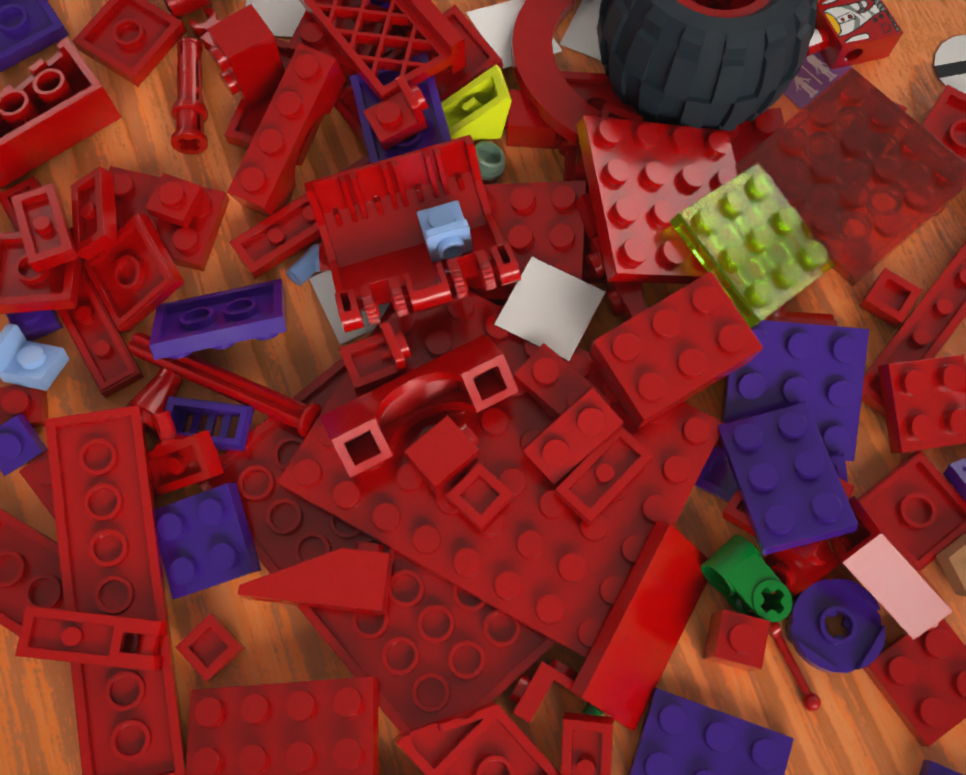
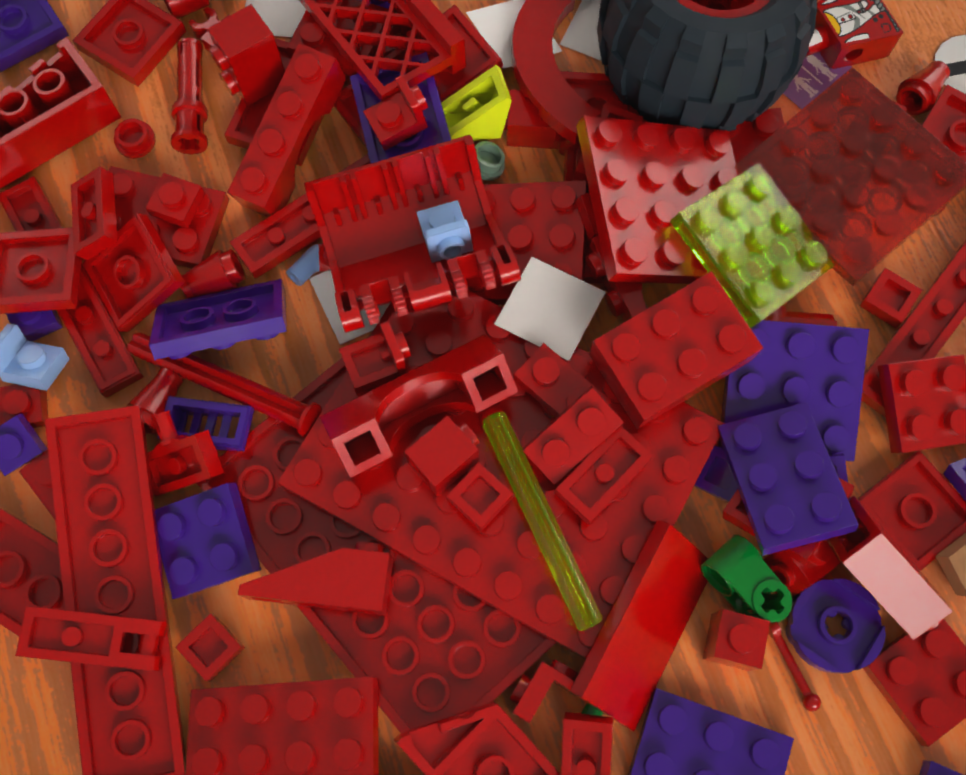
red plate [11,183,78,273] -> none
none -> red plate [114,118,156,159]
none -> red cone [181,249,246,298]
none -> clear neon green axle [483,411,602,631]
none -> red cone [896,61,950,115]

